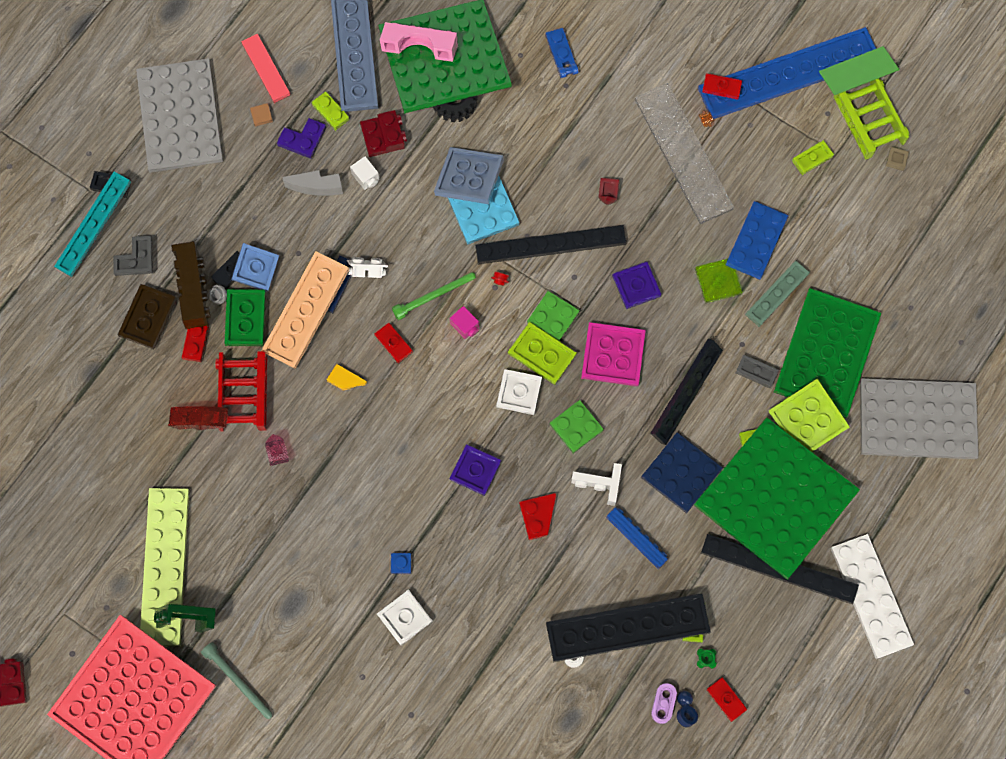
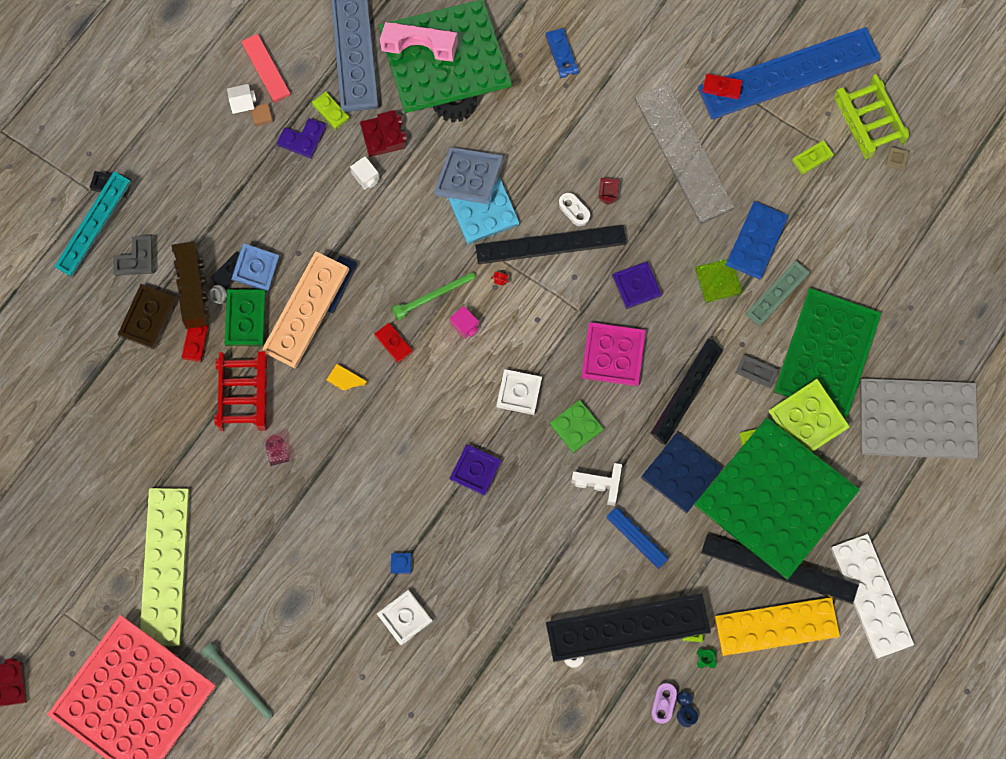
light grey plate [136,58,223,173] -> none
dark green panel [154,604,216,633] -> none
clear red slope [168,406,228,430] -> none
light grey slope [283,170,343,196] -> none
white hinge [347,257,388,278] -> none
lime plate [508,322,577,385] -> none
red wing [519,493,556,541] -> none
bright green plate [527,291,580,342] -> none
clear orange plate [699,110,714,128] -> none
red plate [706,677,748,722] -> none
bright green sticker [819,46,899,95] -> none
none -> white brick [227,84,256,114]
none -> white plate [559,193,590,226]
none -> yellow plate [714,598,840,656]

